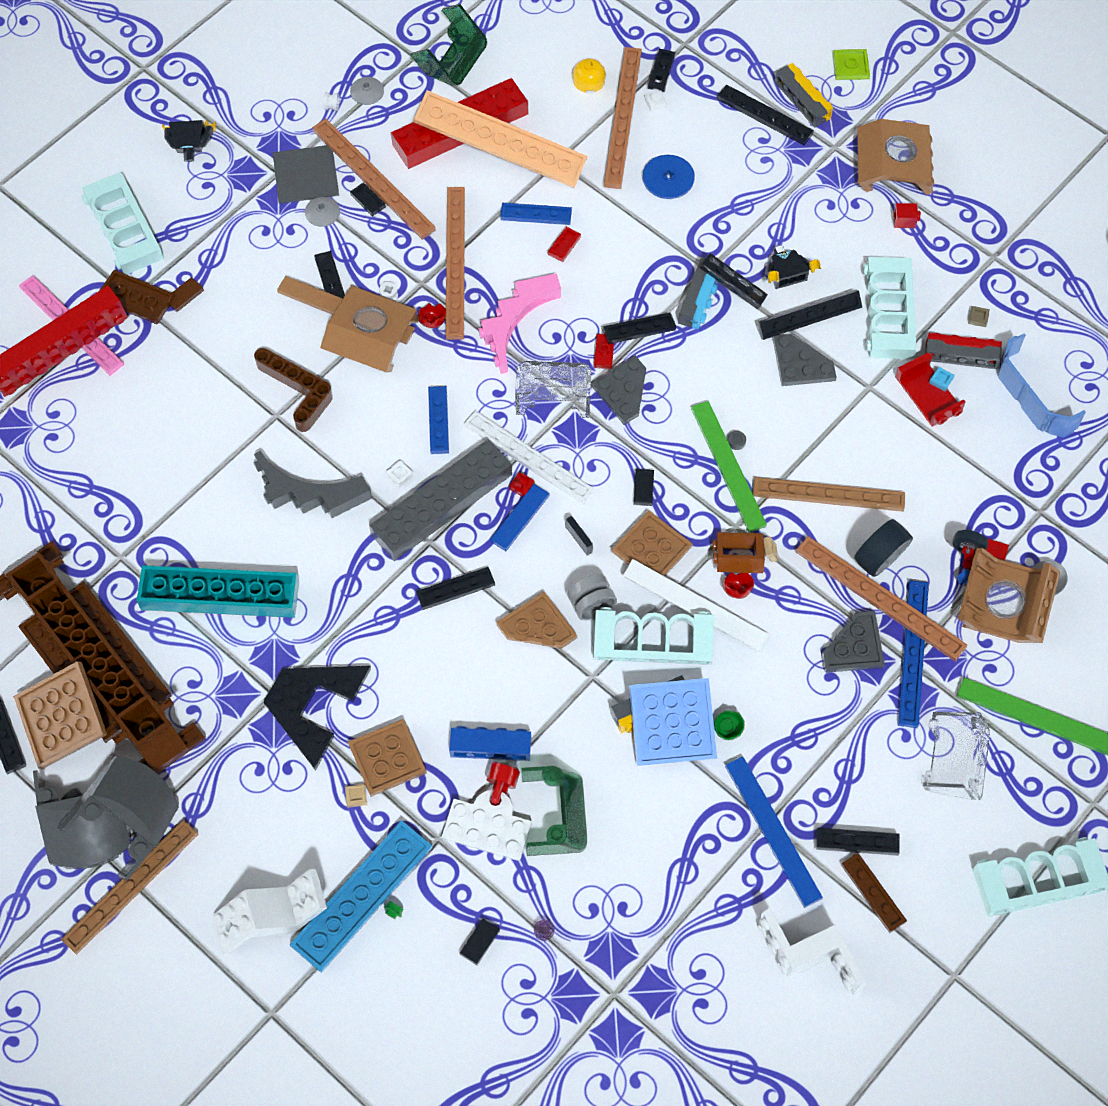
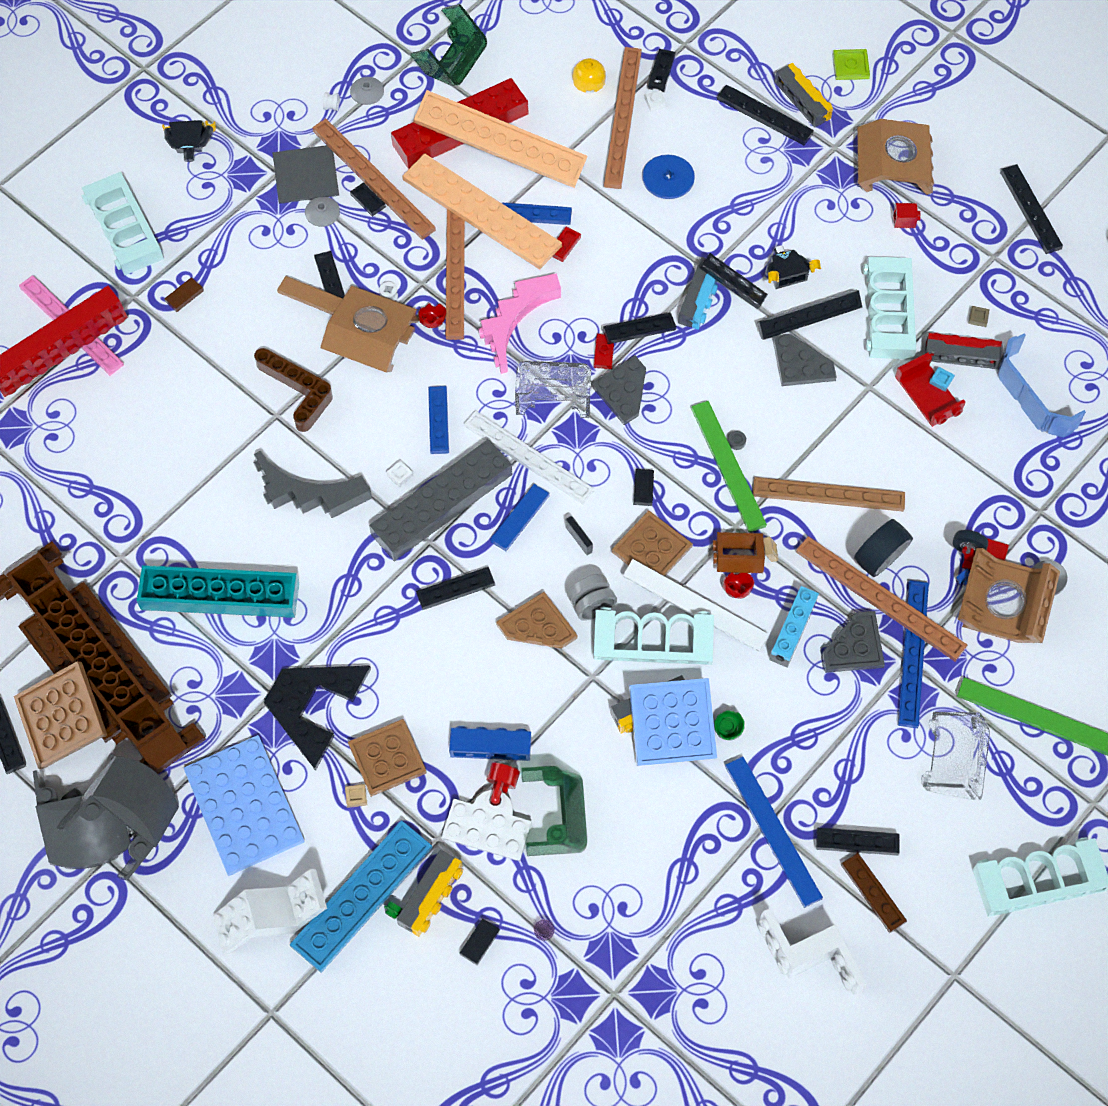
medium nougat tile [61,820,198,955] -> none
reddish brown tile [99,270,175,325] -> none
red tile [509,472,535,497] -> none
none -> light blue plate [184,735,305,876]
none -> piece [396,849,464,937]
none -> light nougat plate [402,154,562,270]
none -> medium azure piece [770,586,819,668]
none -> black plate [1000,164,1063,254]

